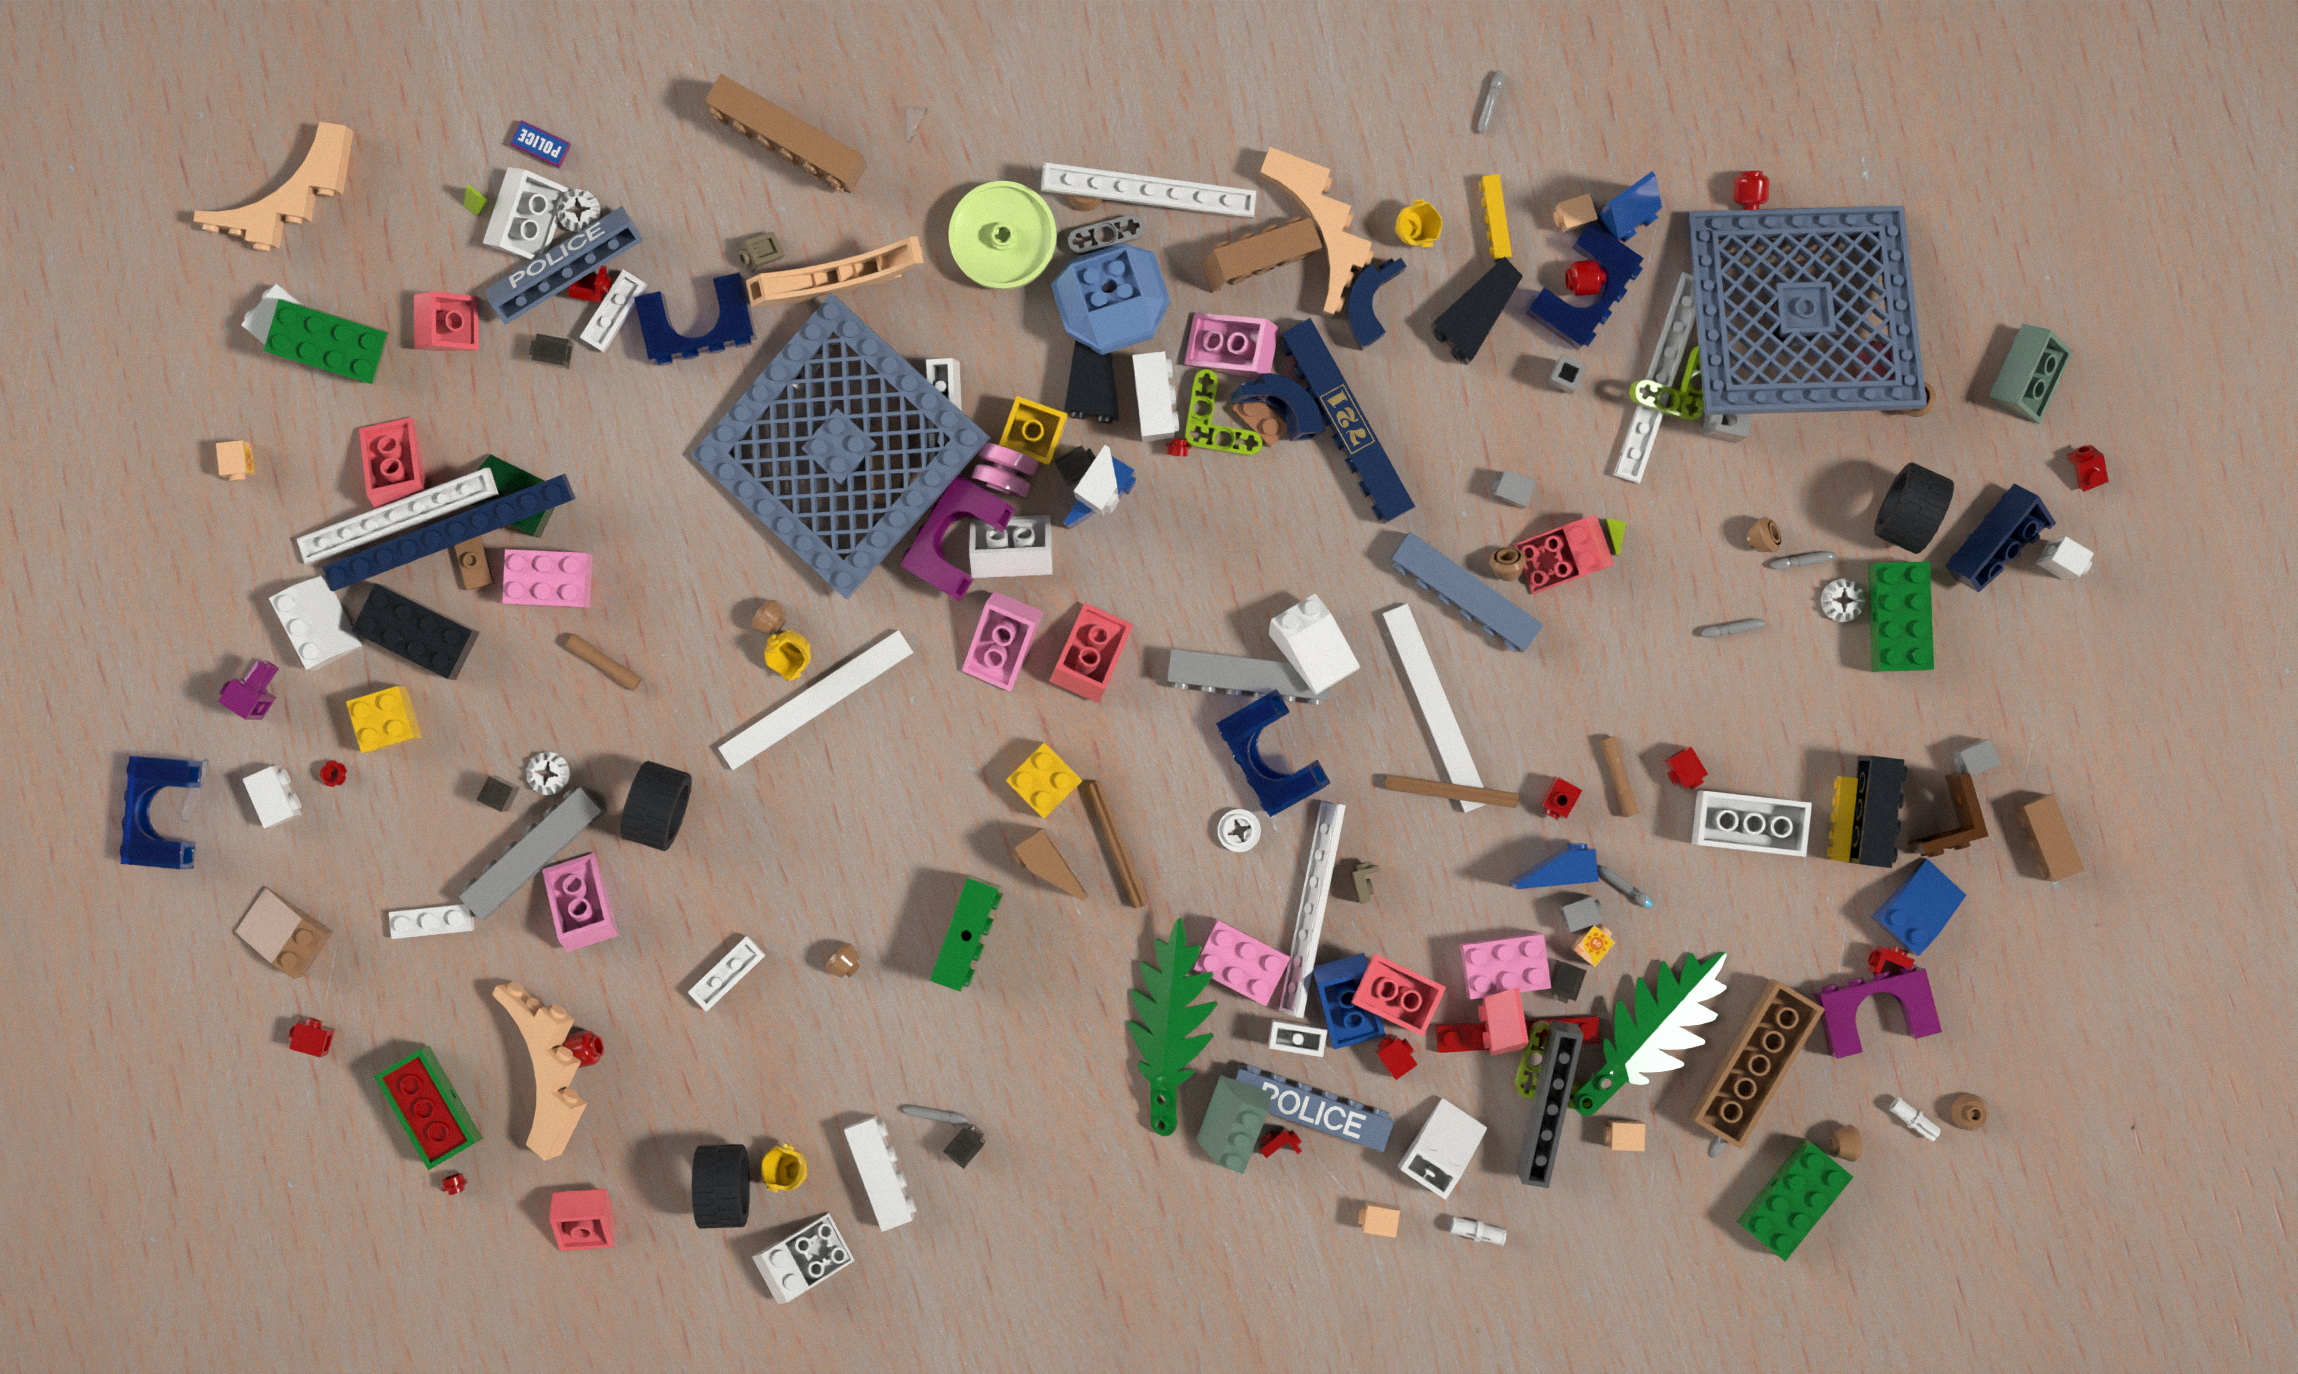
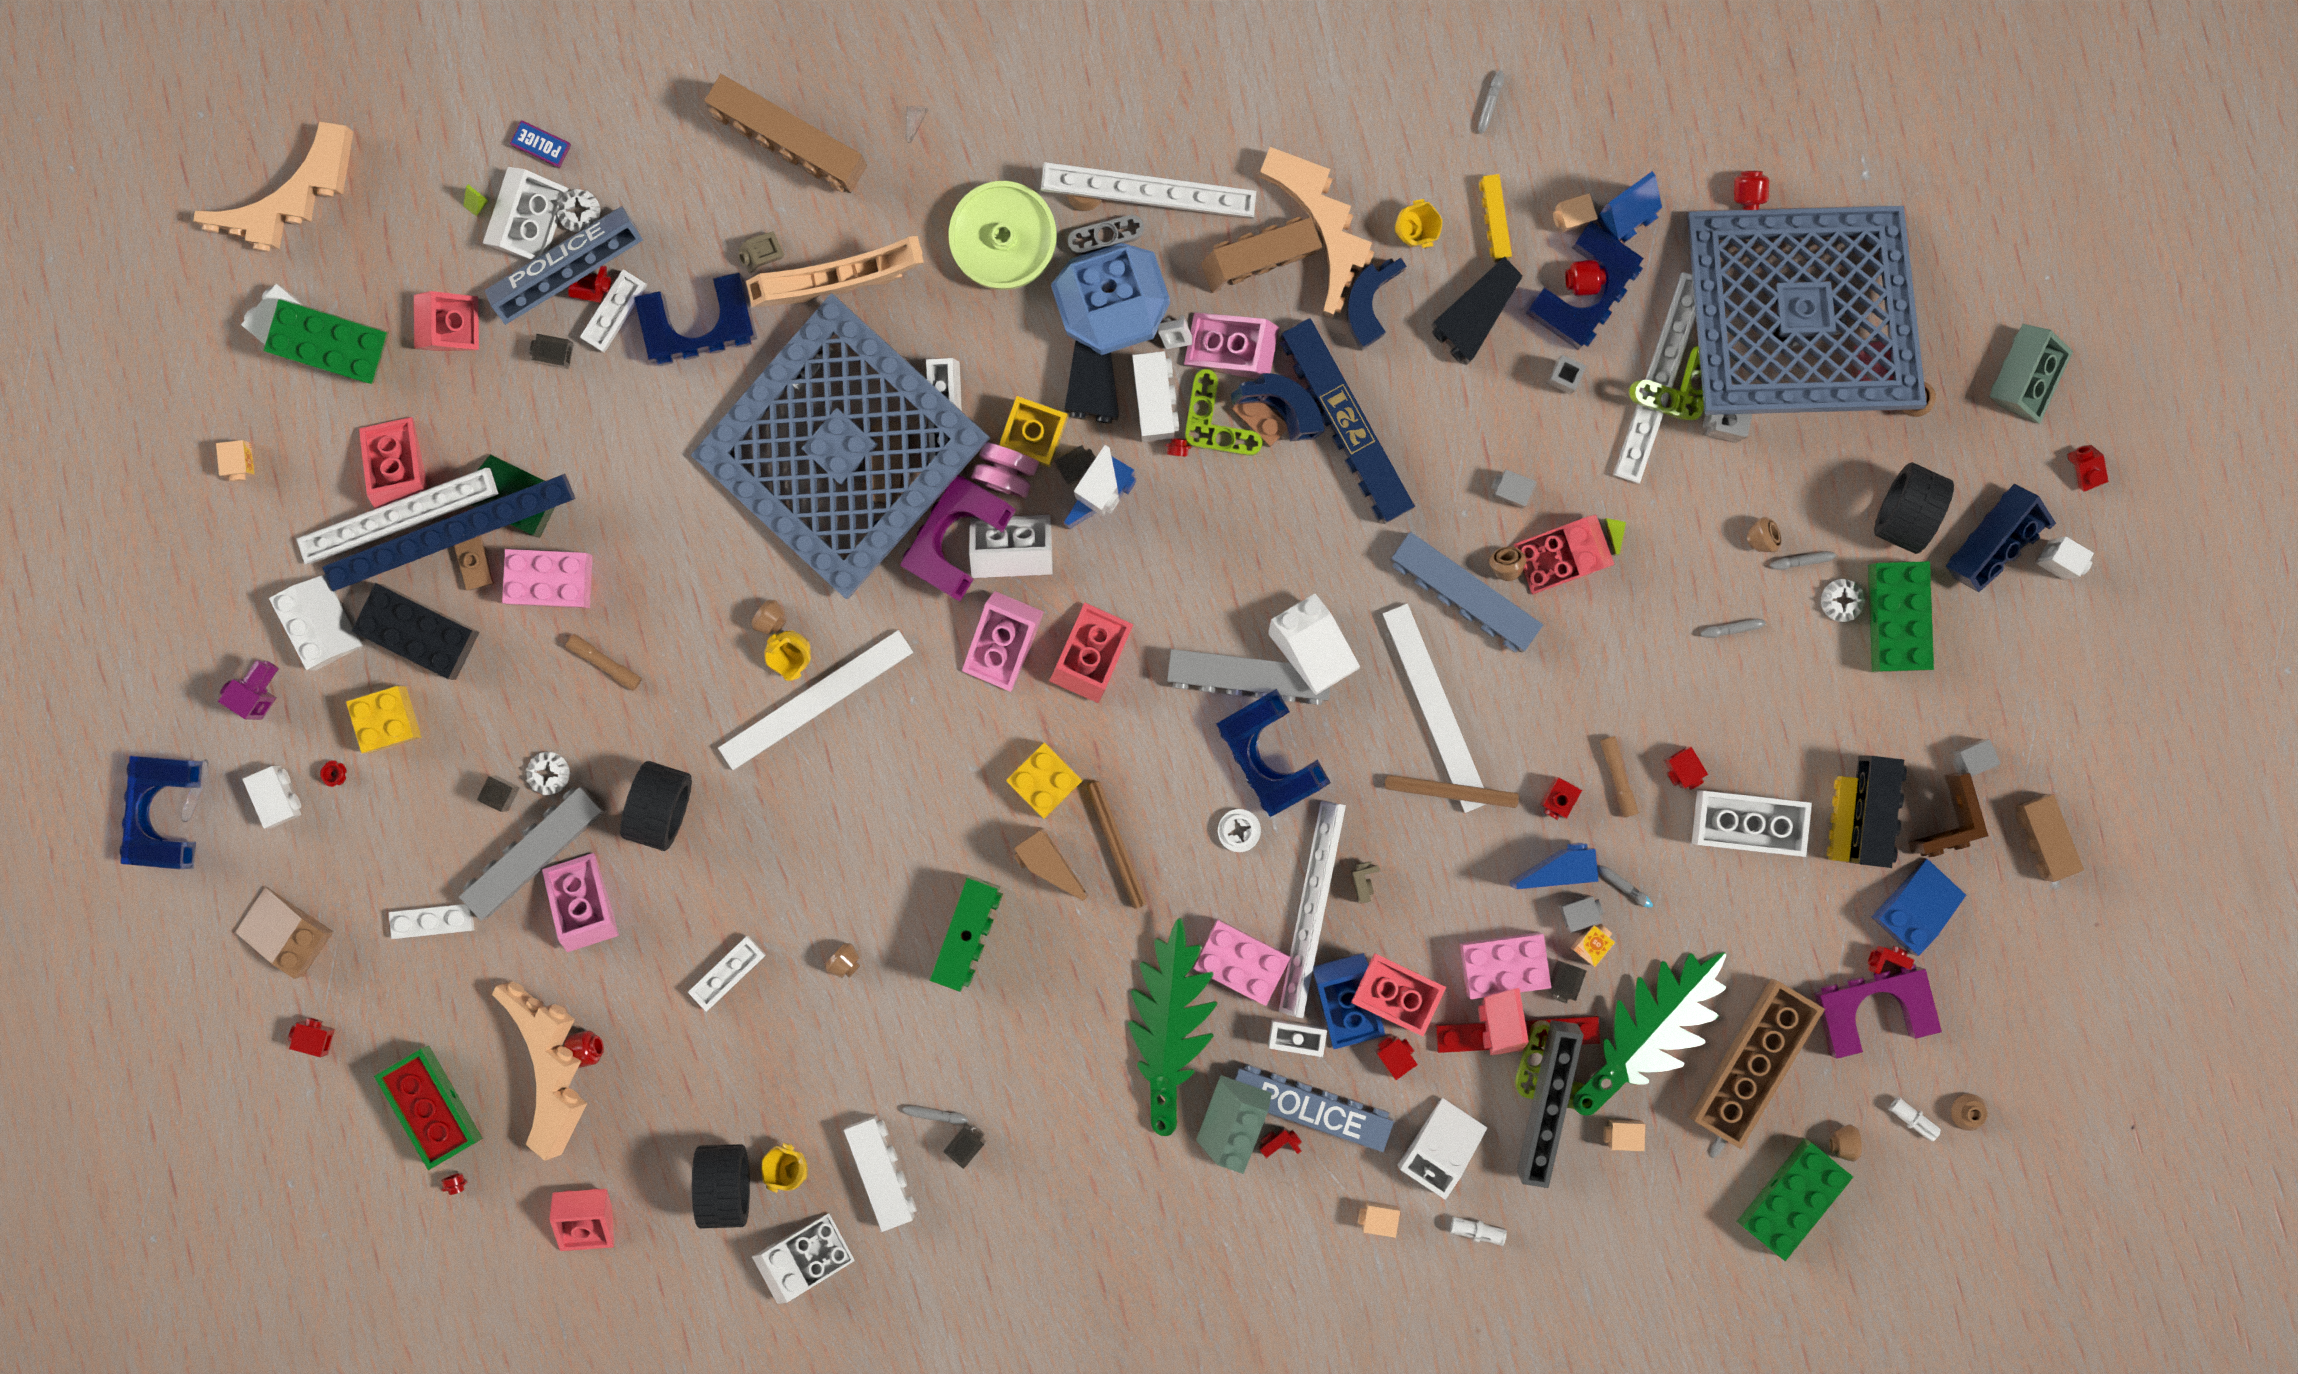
none -> white tile [1158,315,1192,349]

